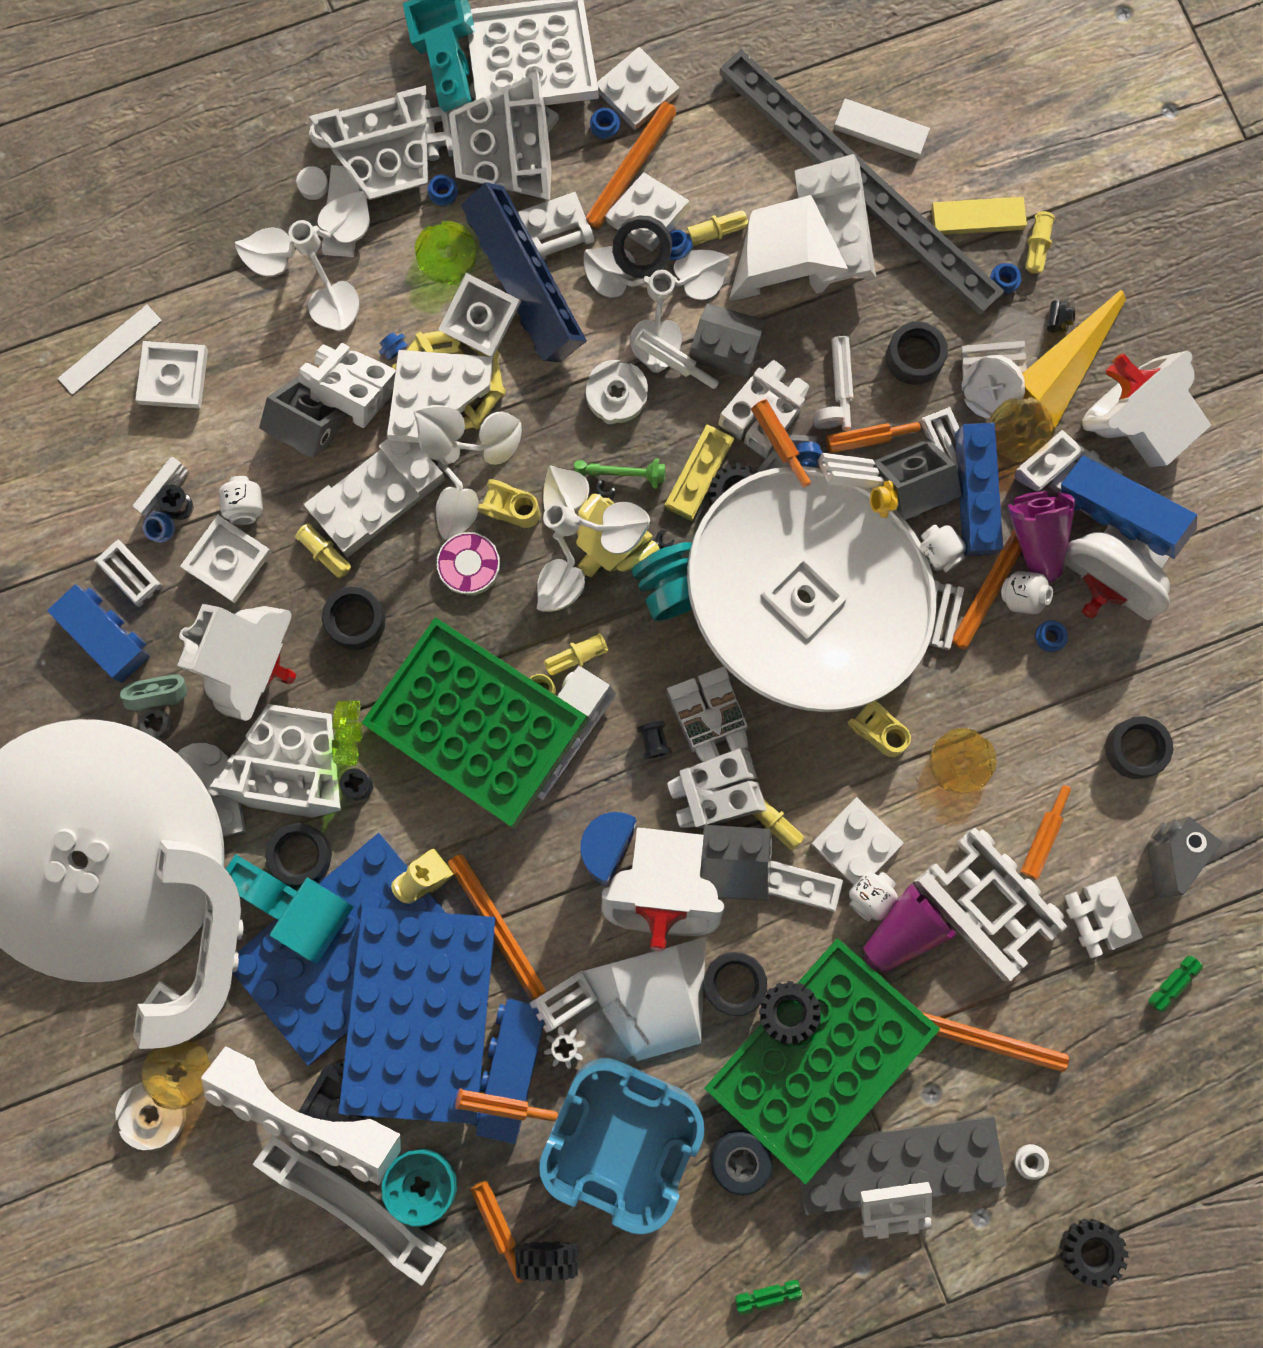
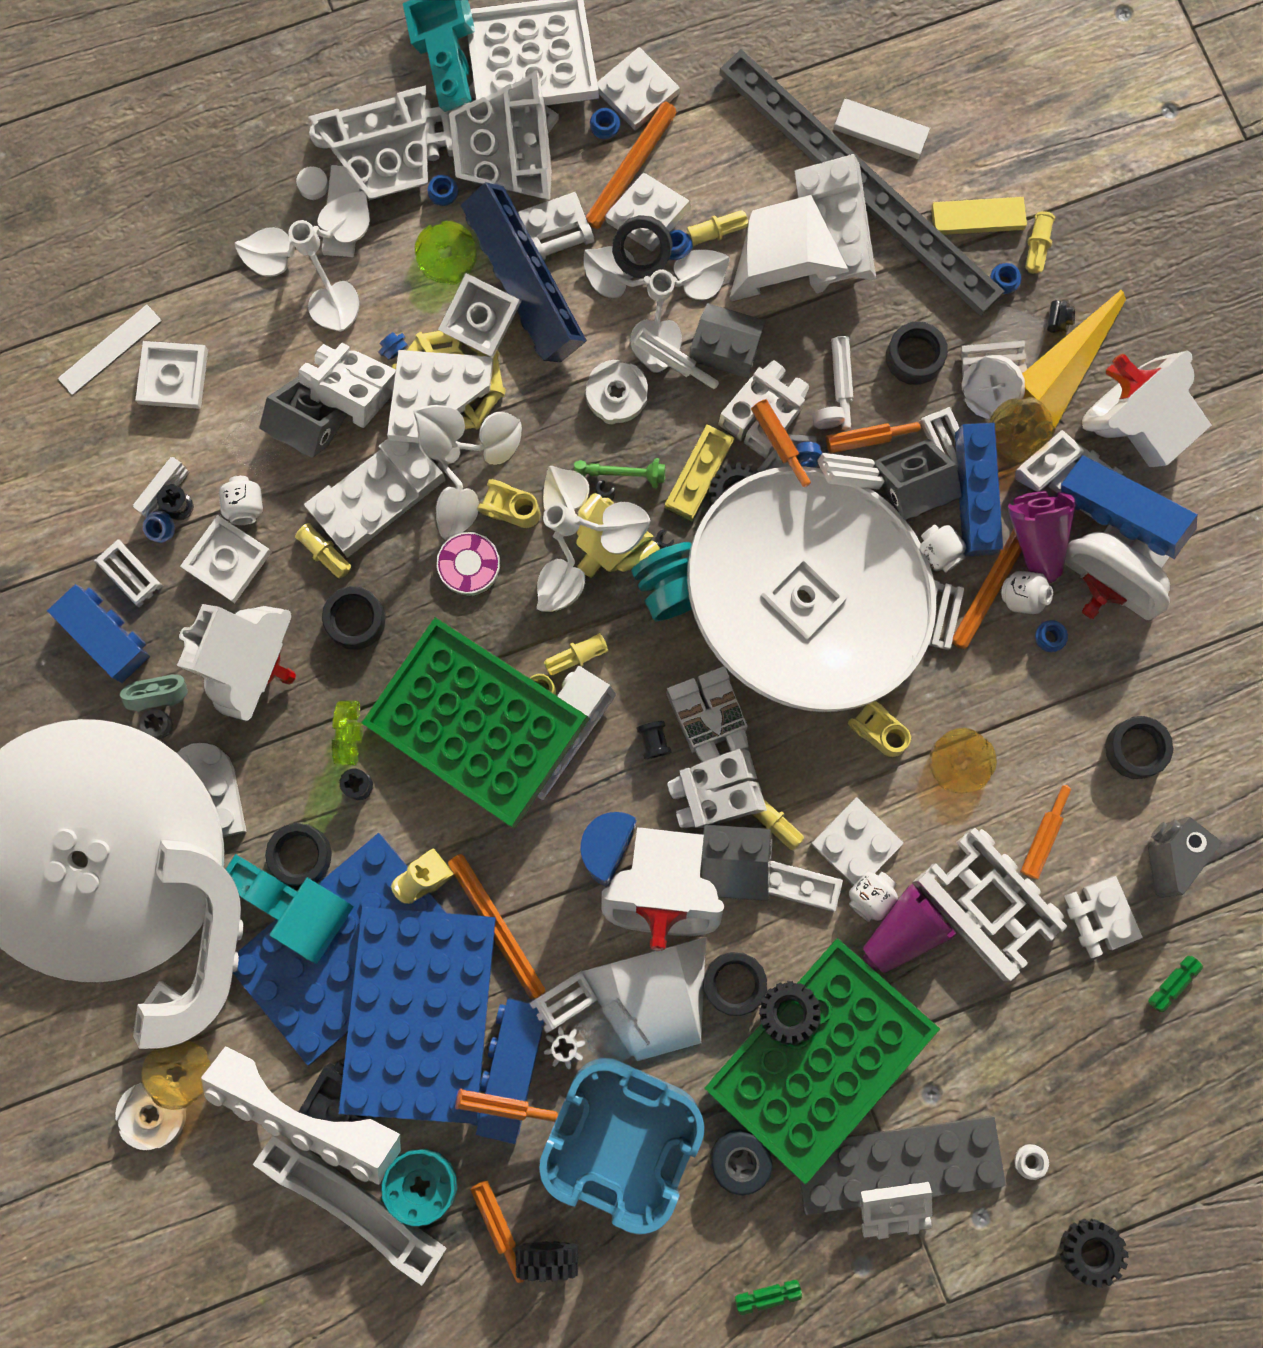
white wedge [210,704,341,818] -> none
yellow plate [870,481,898,518] -> none
orange axle [922,1012,1069,1072] -> none

